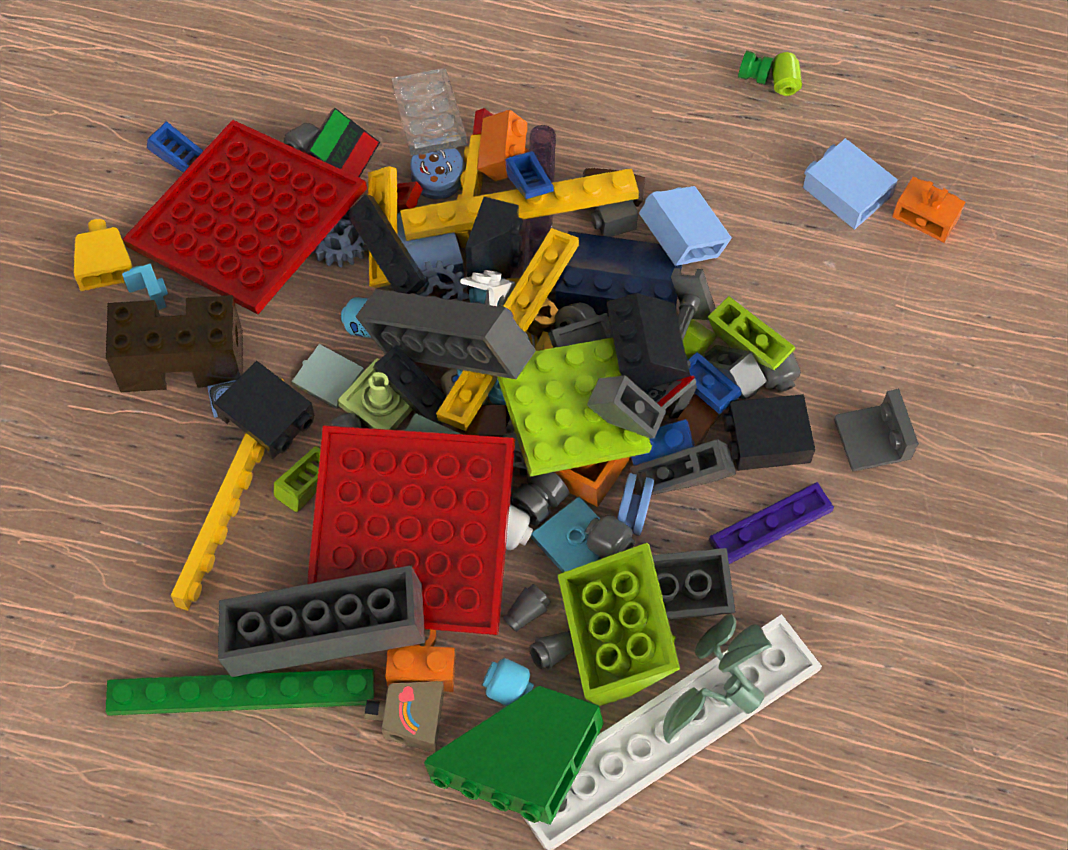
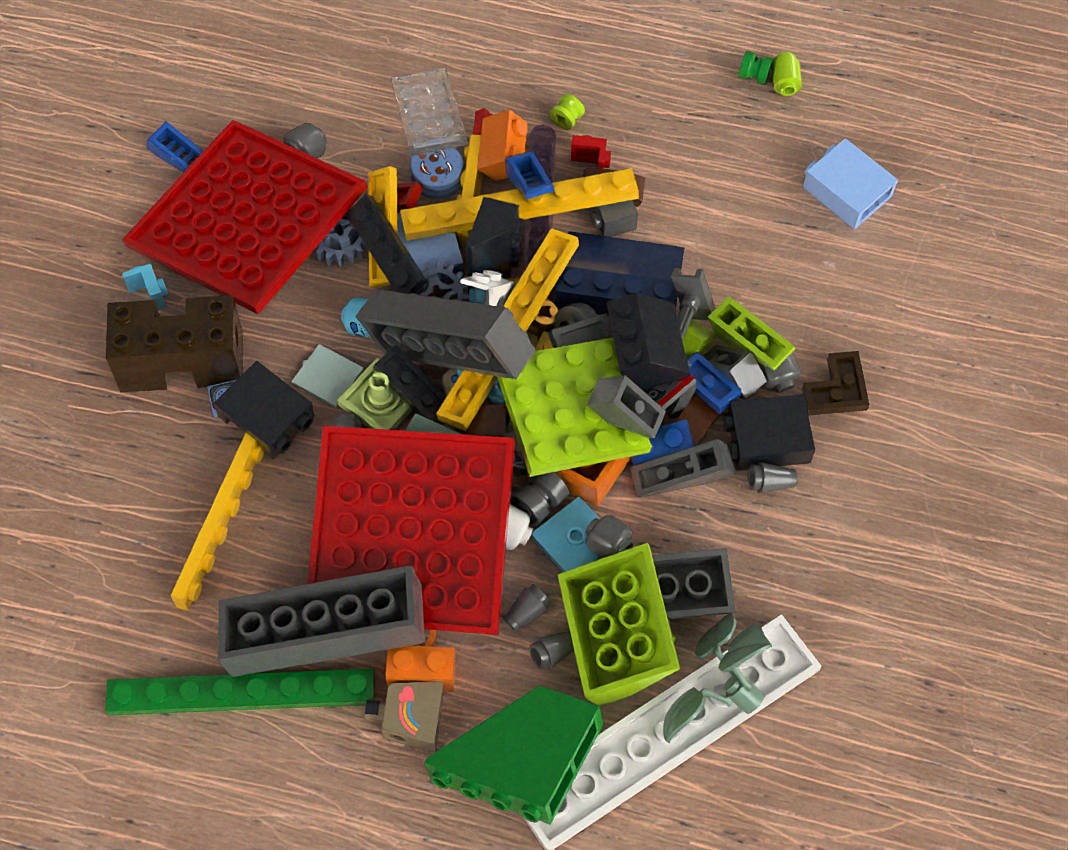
yellow torso [74,219,133,291] -> none
lime slope [274,446,321,512] -> none
tile [305,108,380,178] -> none
medium azure head [482,658,534,706] -> none
medium blue head [617,473,654,536] -> none
light blue brick [639,186,732,266] -> none
dark purple tile [708,482,834,564] -> none
dark grey bracket [834,389,919,471] -> none
orange brick [892,176,966,243] -> none
none -> lime wheel [549,94,585,130]
none -> red bracket [571,135,612,169]
none -> dark grey cone [748,462,797,493]
none -> dark brown plate [802,351,870,416]

